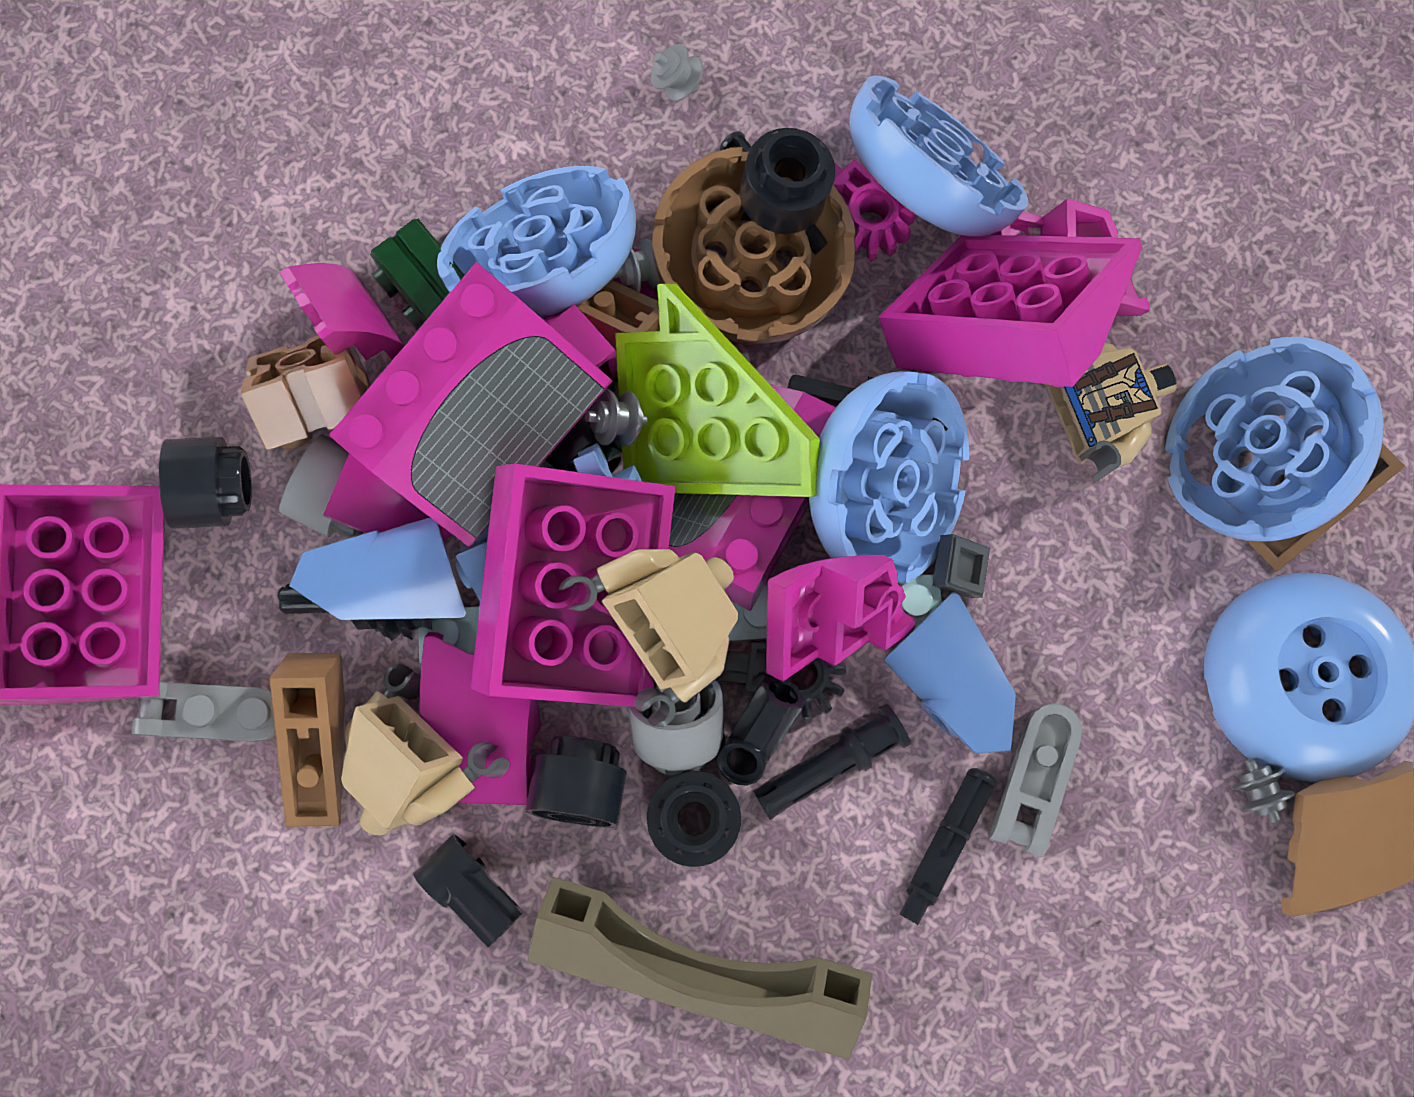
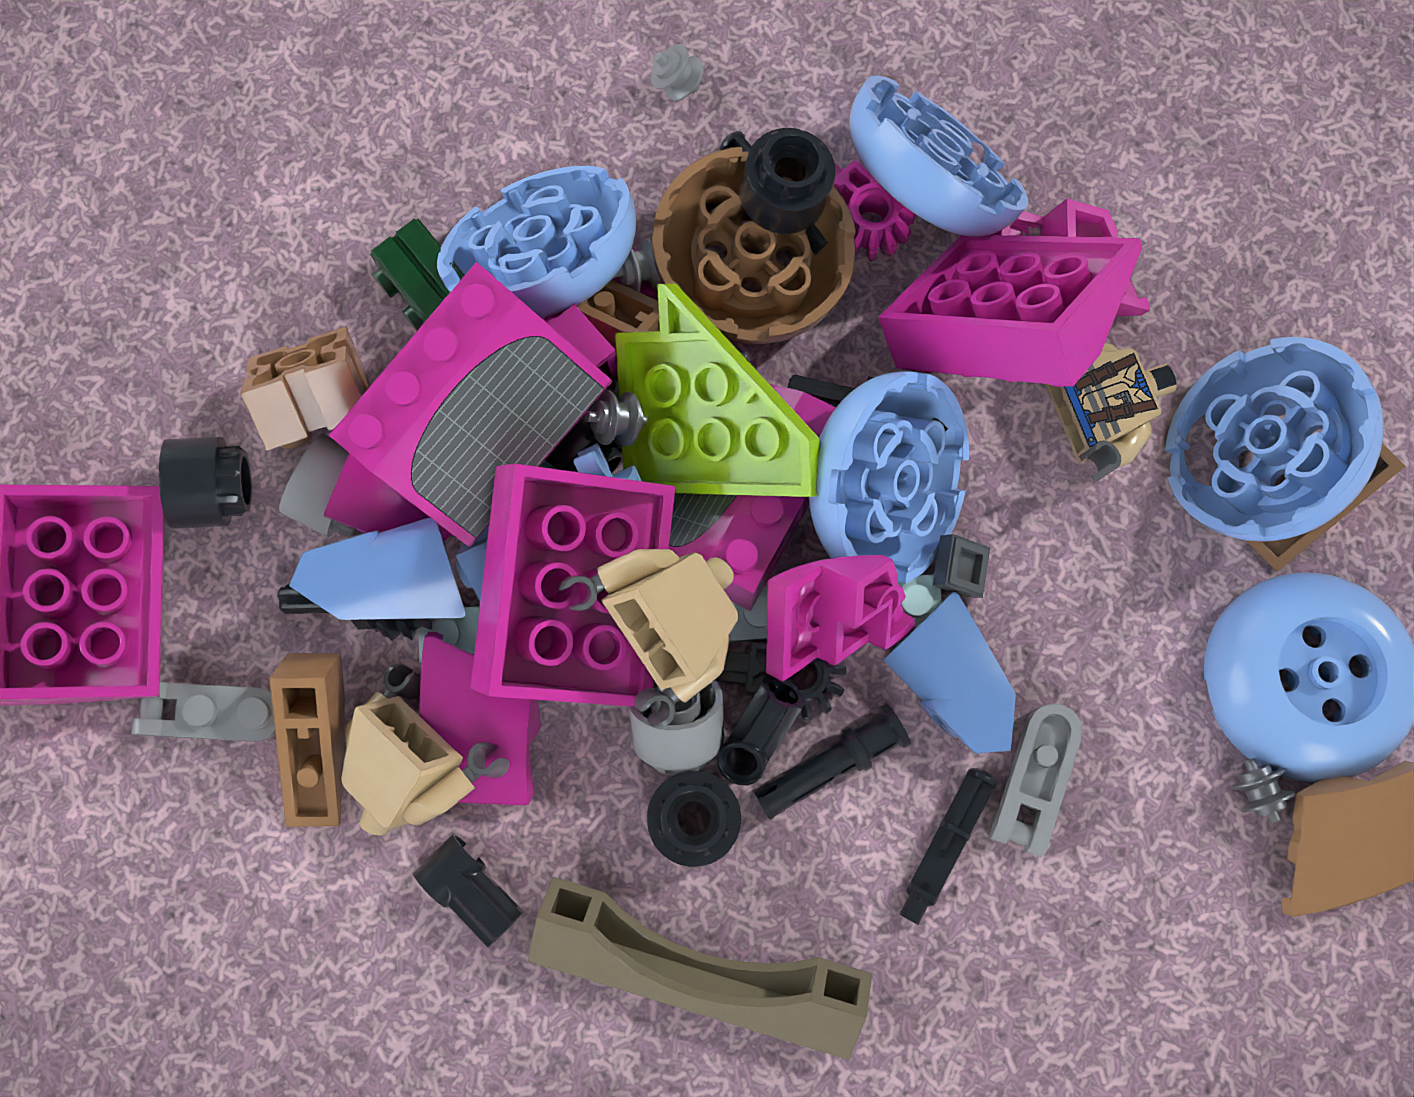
dark pink slope [279,263,405,361] -> none
black piece [525,736,627,828] -> none

